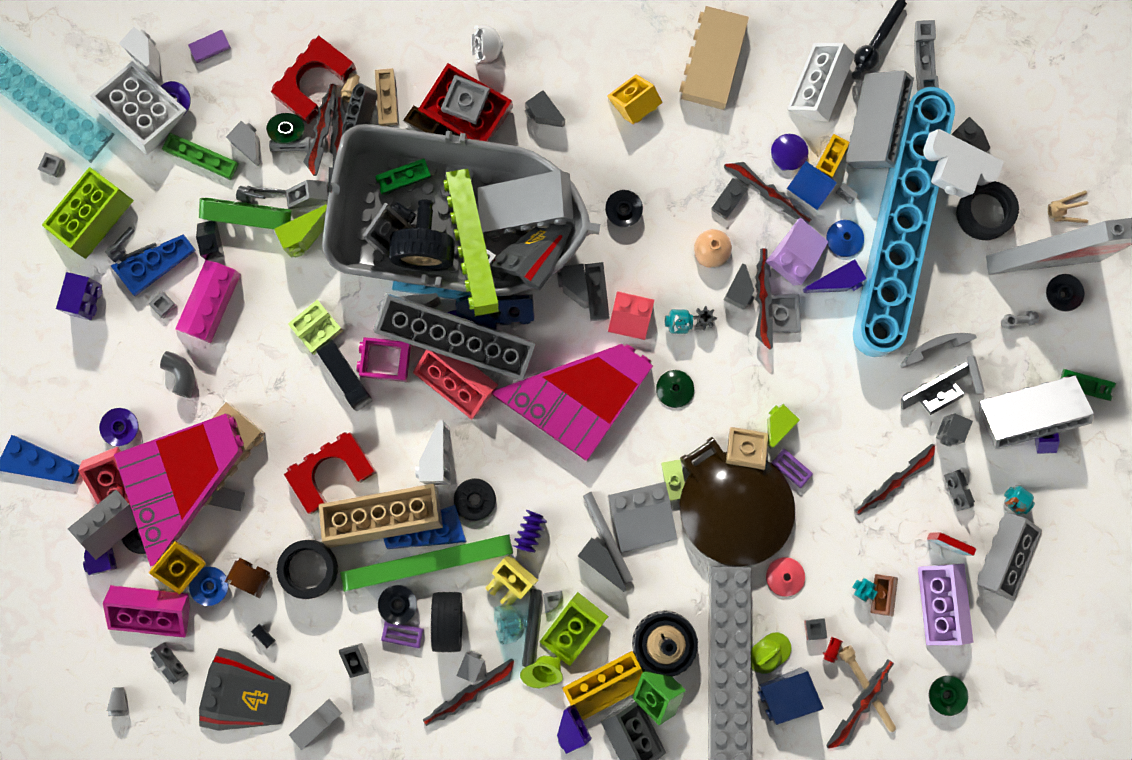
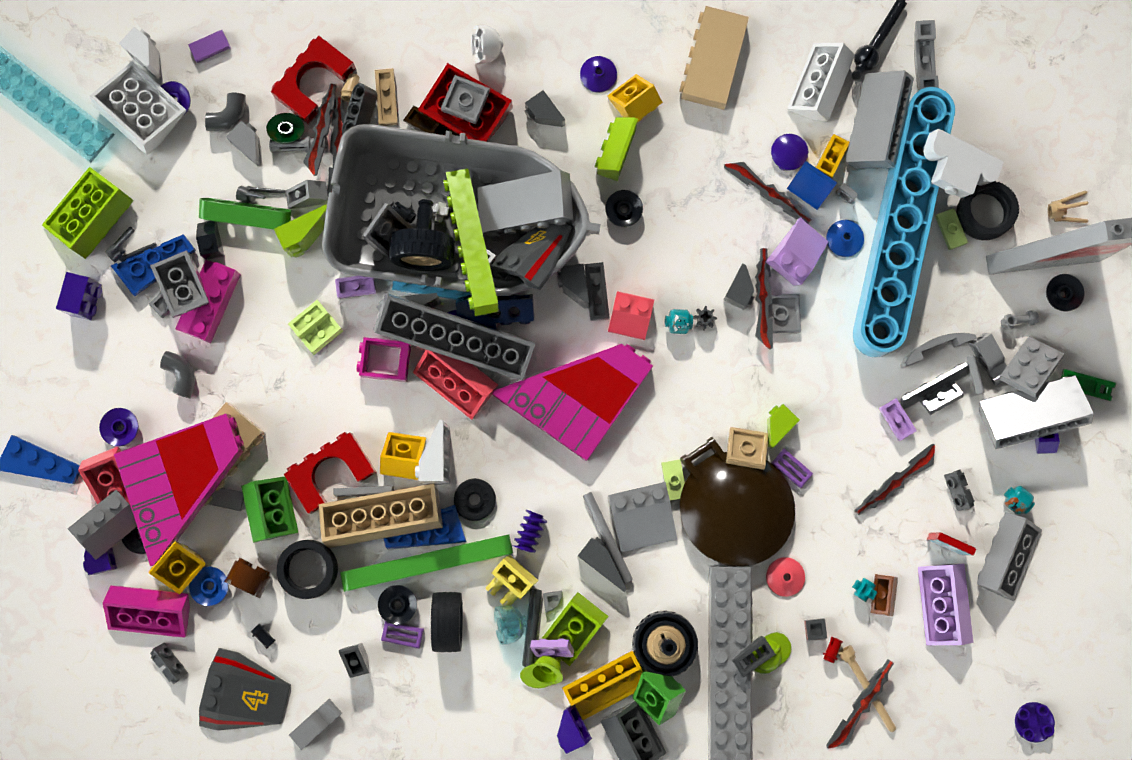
light grey tile [37,152,64,177] -> none
light grey cone [106,687,127,716] -> none
bright green tile [162,133,239,180] -> none
black beam [316,340,373,411] -> none
green plate [375,158,431,195] -> none
dark grey sword [423,659,514,726] -> none
light grey brick [456,650,485,683] -> none
dark green dish [656,370,694,408] -> none
light nougat cylinder [694,229,732,268] -> none
dark grey plate [711,178,748,220] -> none
dark blue slope [757,667,824,725] -> none
dark purple slope [803,259,867,293] -> none
dark green dish [928,675,968,716] -> none
dark grey brick [936,413,973,447] -> none
dark grey slope [951,117,991,152] -> none
none -> light grey slope [150,250,209,318]
none -> dark grey cylinder [205,92,246,132]
none -> bright green slope [241,476,298,543]
none -> light grey tile [333,486,394,497]
none -> lavender plate [335,276,376,299]
none -> yellow slope [380,432,426,480]
none -> white plate [432,202,449,224]
none -> lavender plate [530,639,574,657]
none -> dark purple dish [580,56,617,93]
none -> lime slope [595,117,638,182]
none -> dark grey slope [732,636,776,677]
none -> lavender plate [879,398,917,441]
none -> yellowish green plate [935,208,968,250]
none -> light grey piece [969,333,1007,386]
none -> light grey plate [999,336,1064,398]
none -> dark purple dish [1015,702,1055,743]

